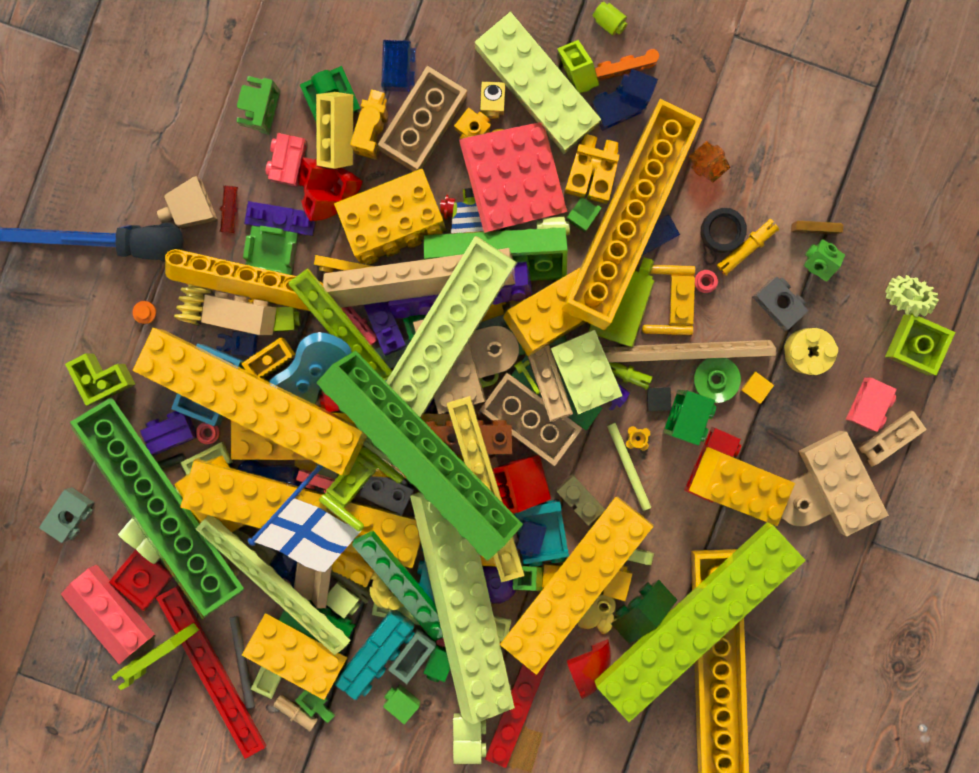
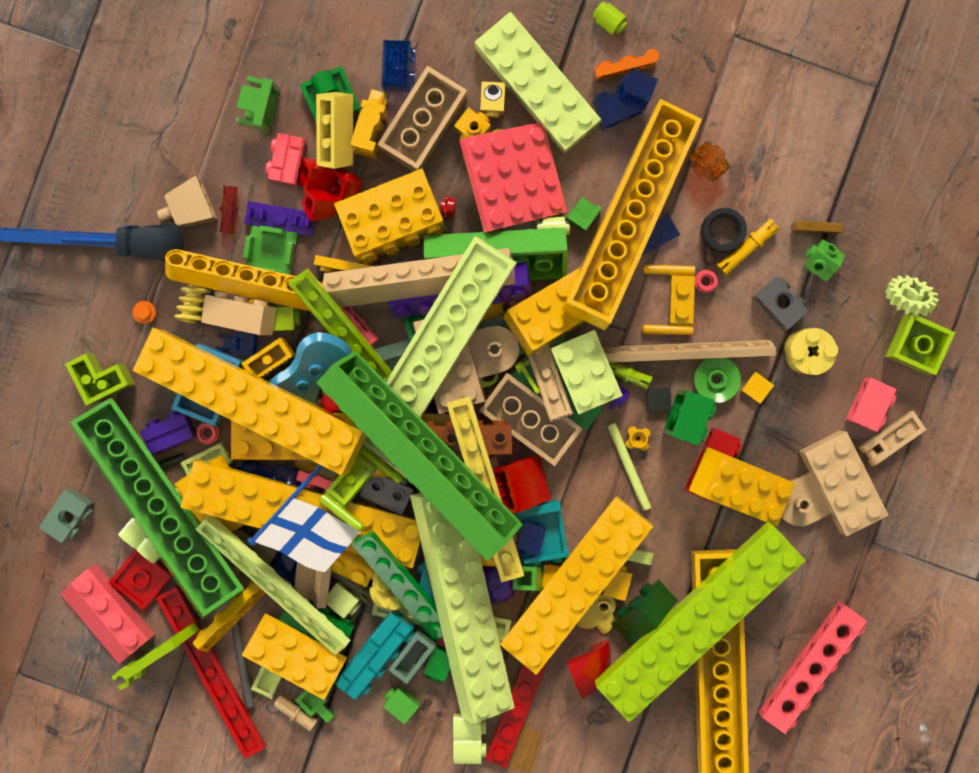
dark purple plate [364,301,406,356] -> none
torso [451,188,494,234] -> none
olive piece [556,474,605,526] -> none
lime slope [557,40,599,93] -> none
yellow hips [564,134,620,204] -> none
lime tile [589,257,655,347] -> none
none -> yellow plate [193,580,265,653]
none -> coral brick [758,601,867,734]

